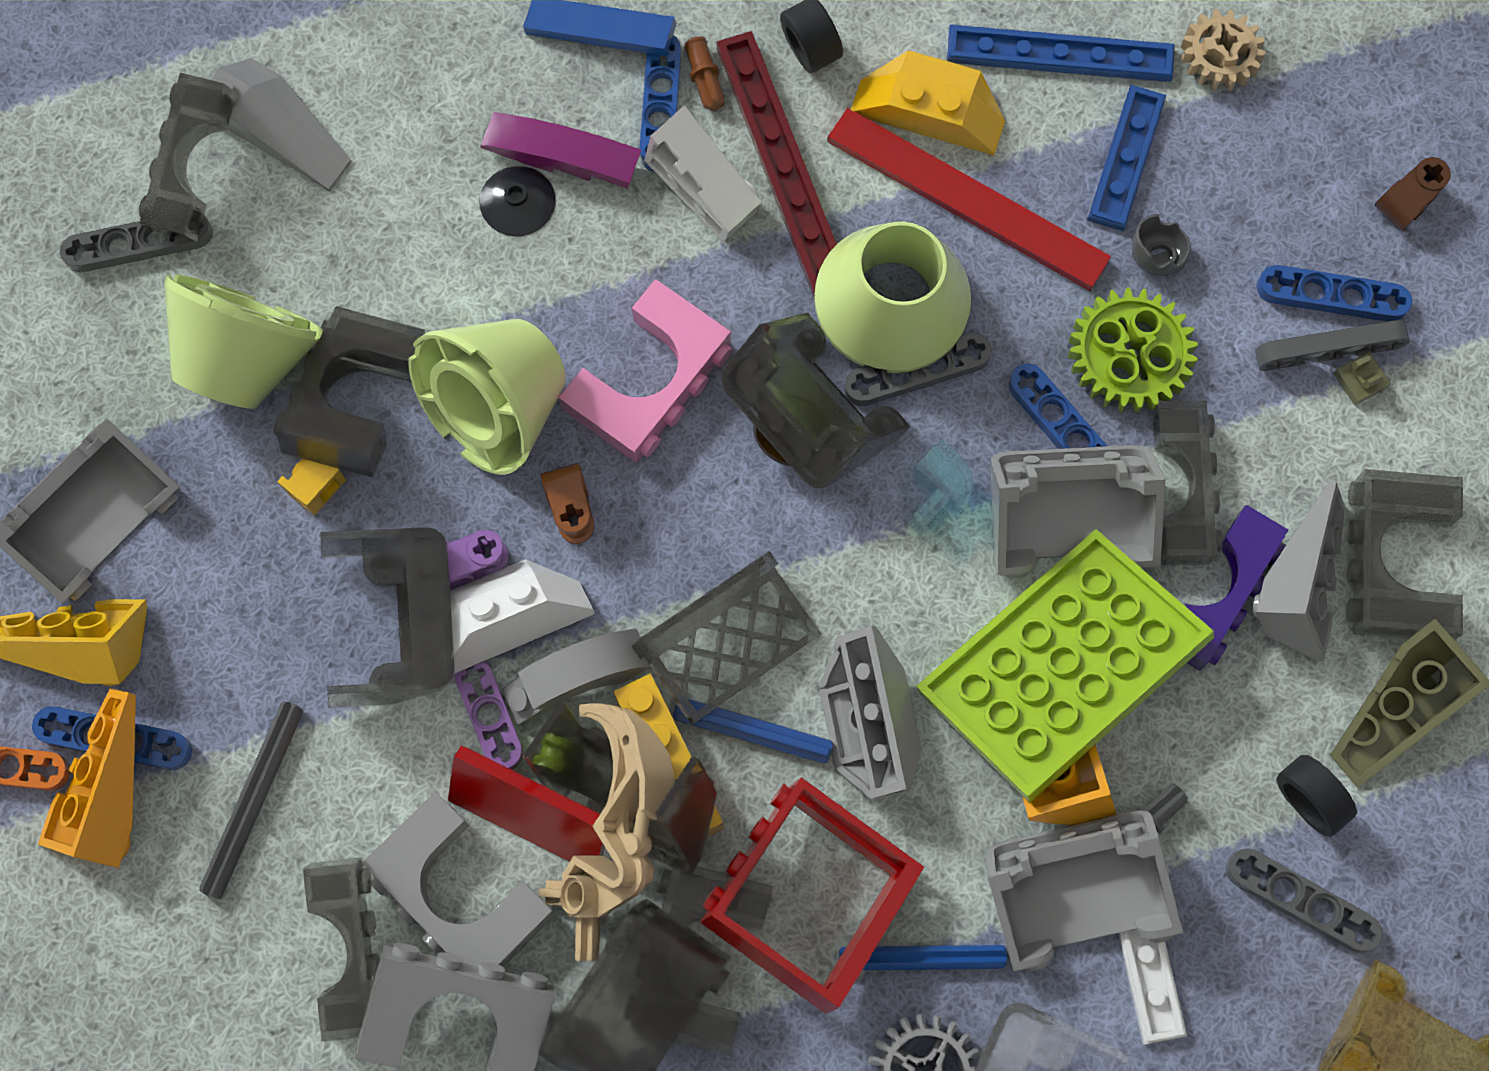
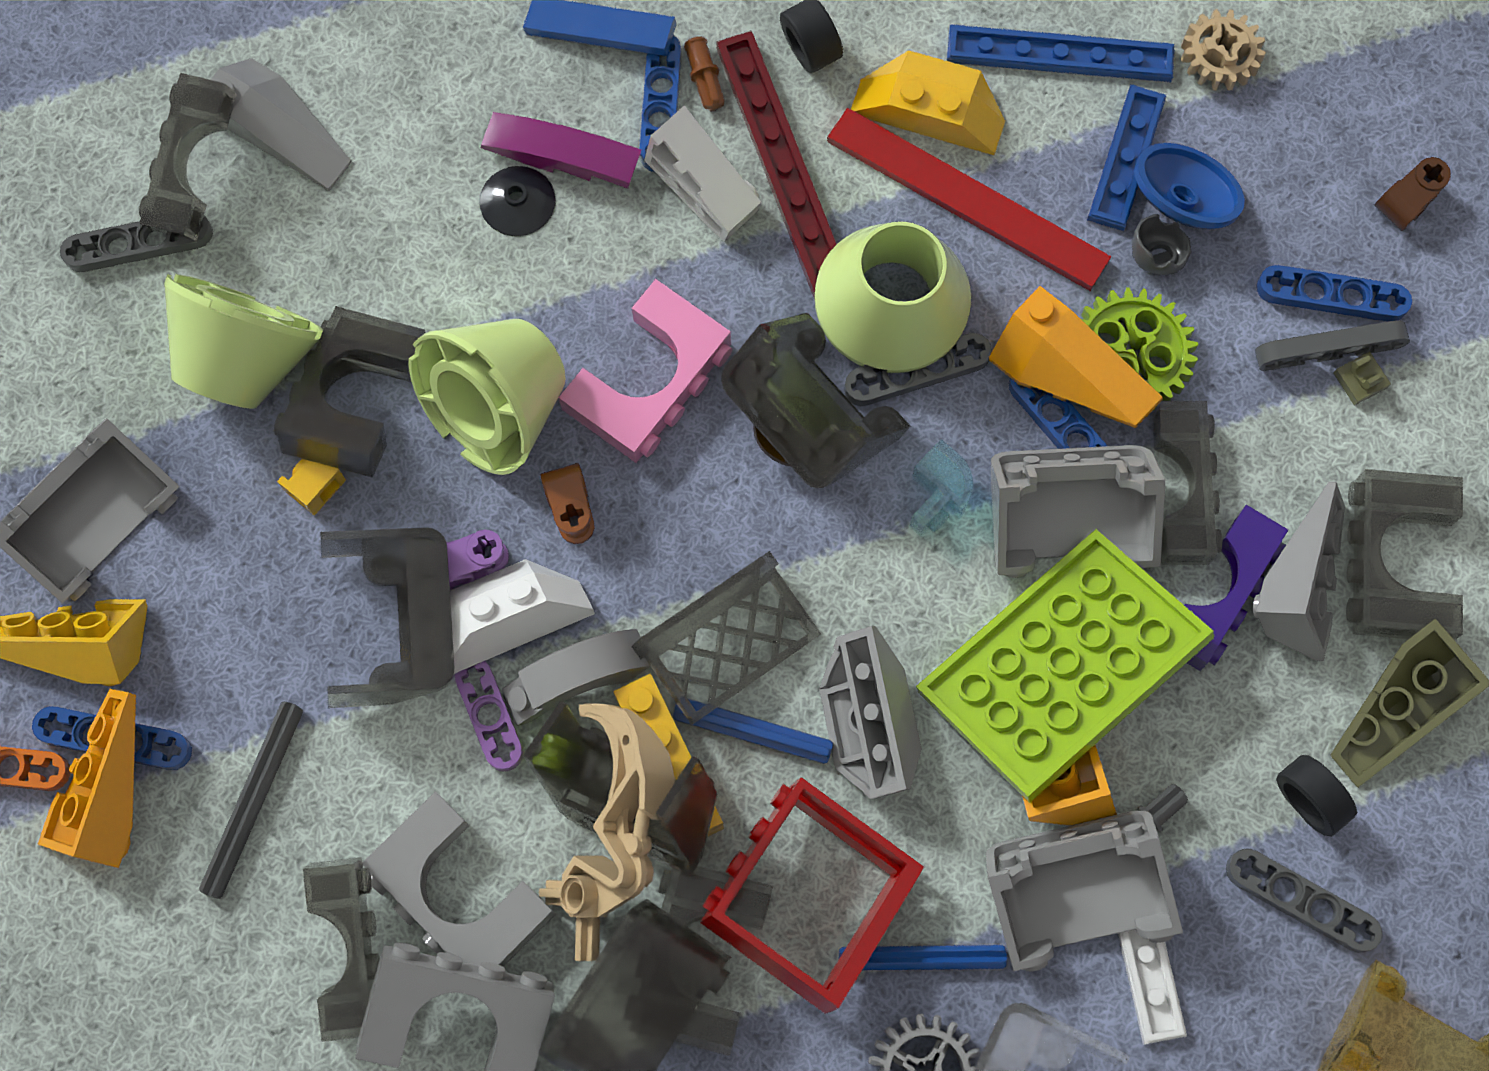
red tile [448,746,605,862] -> none
none -> light orange wedge [989,286,1163,428]
none -> blue dish [1134,143,1245,229]

